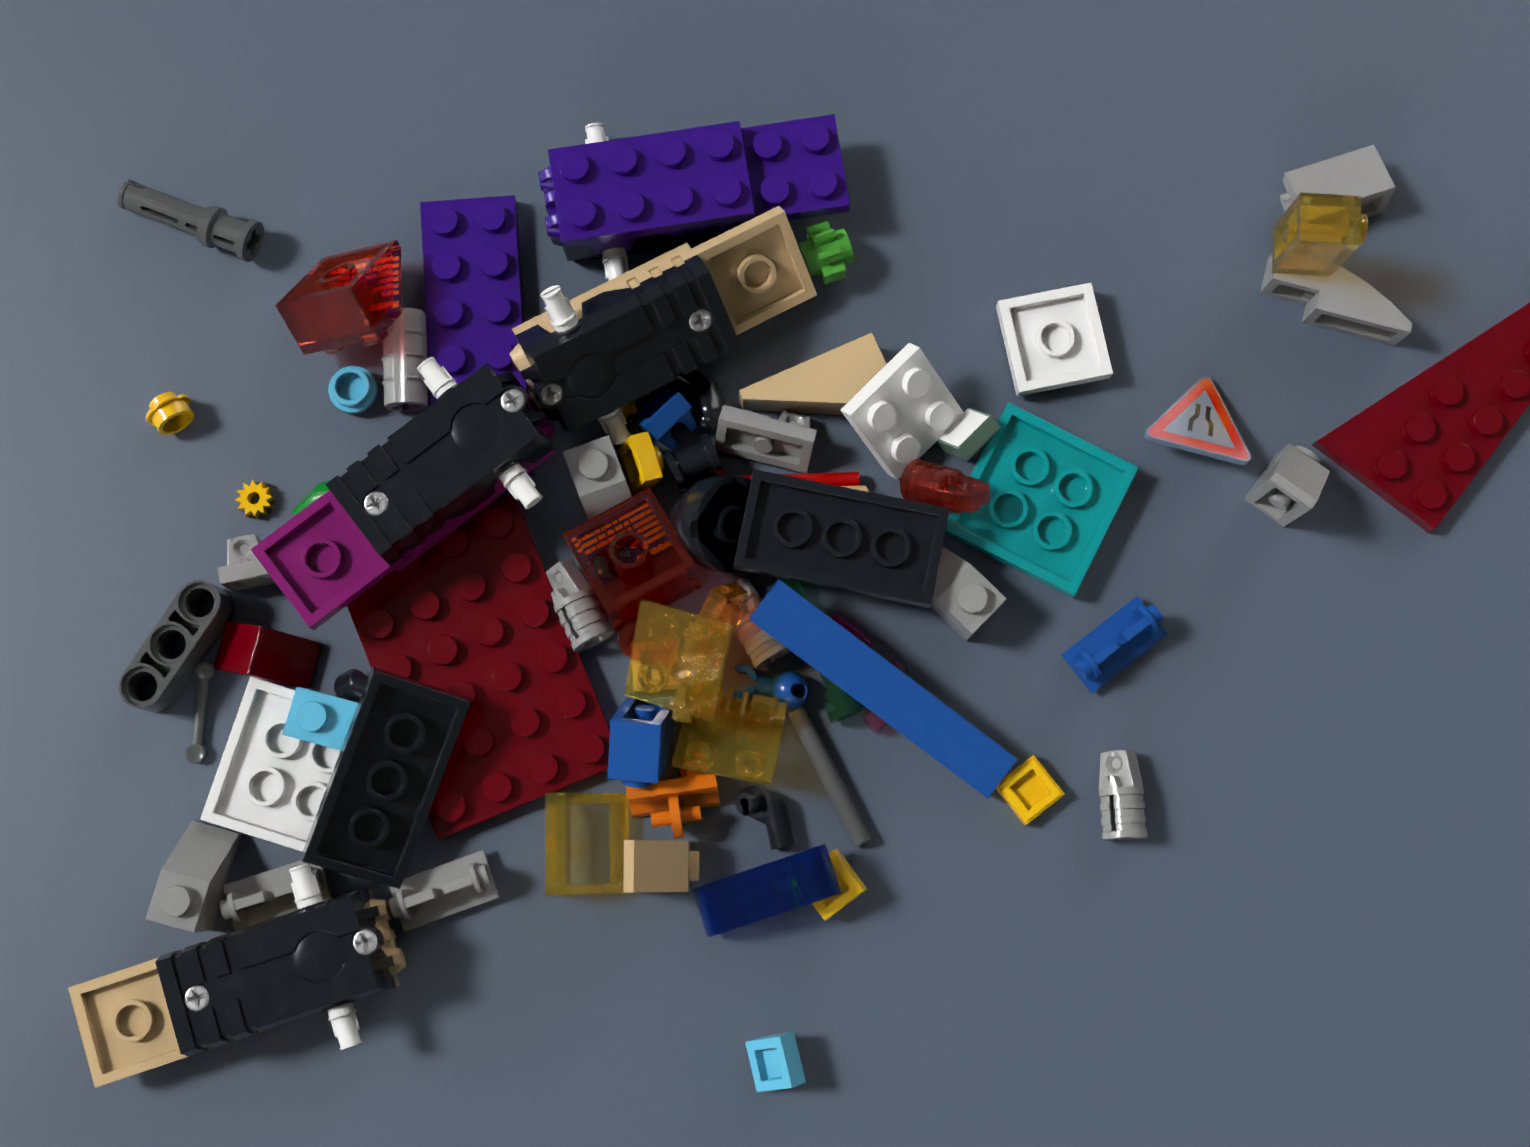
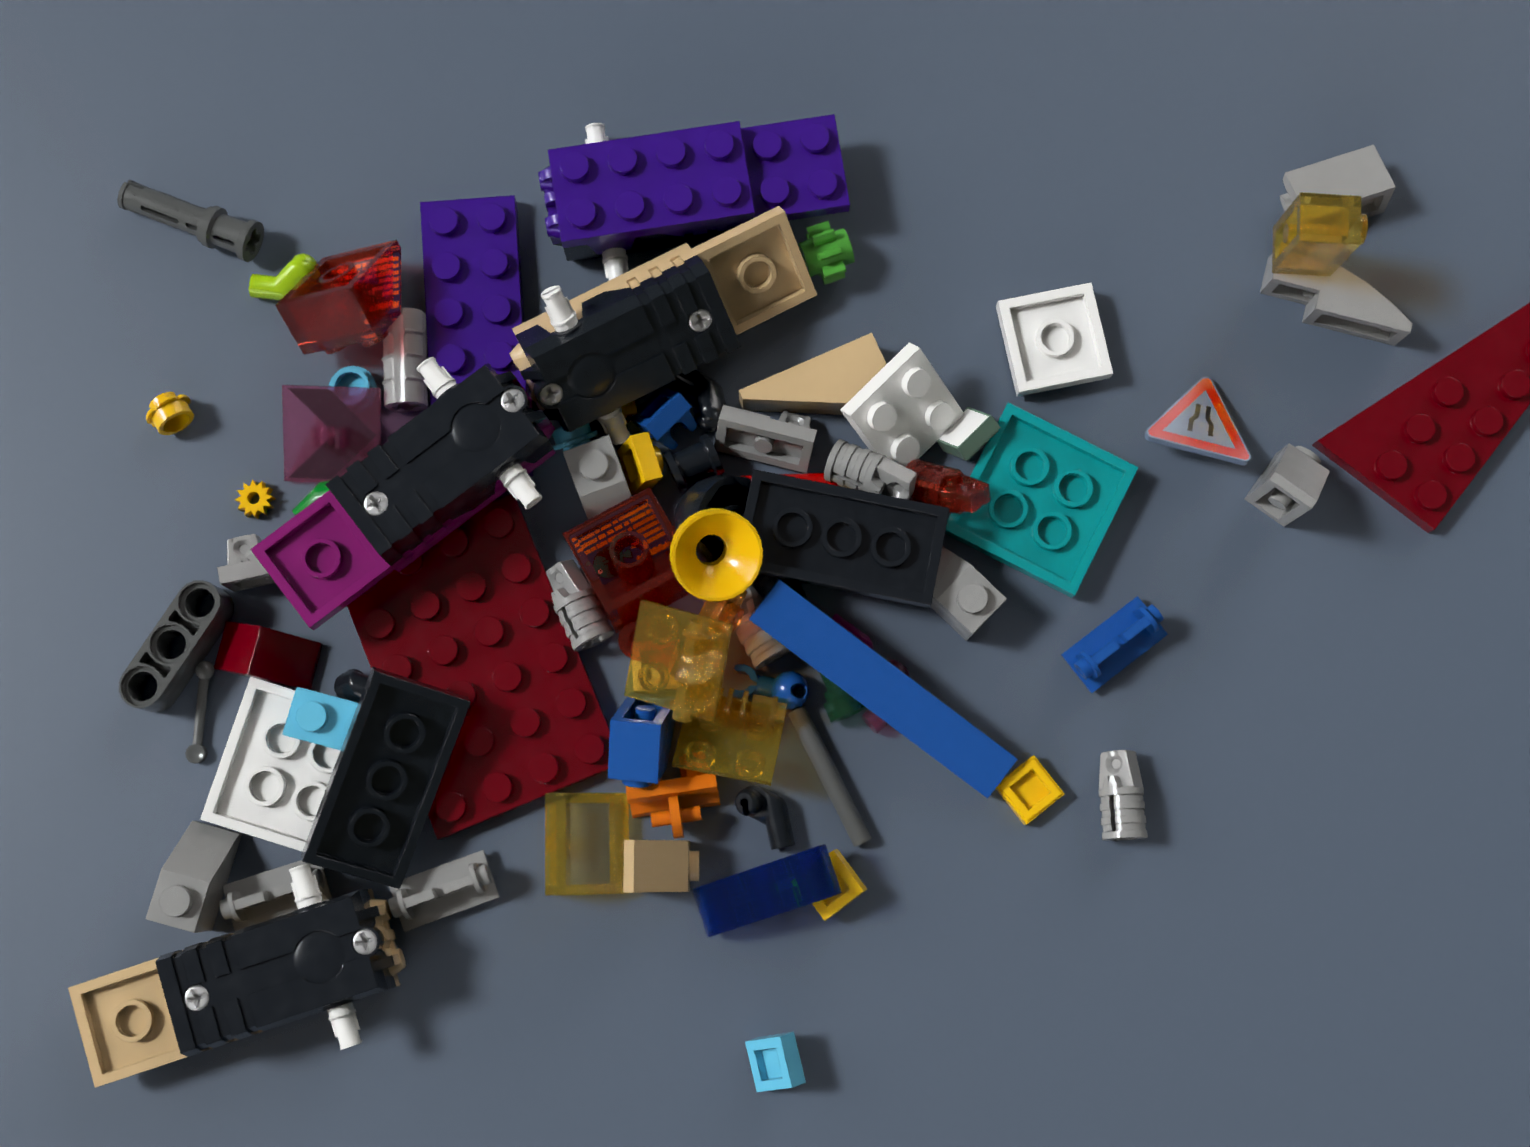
none -> lime arm [249,254,318,302]
none -> clear pink piece [282,384,381,482]
none -> medium azure plate [552,423,597,451]
none -> yellow piece [670,508,763,601]
none -> light grey hinge [824,439,917,500]

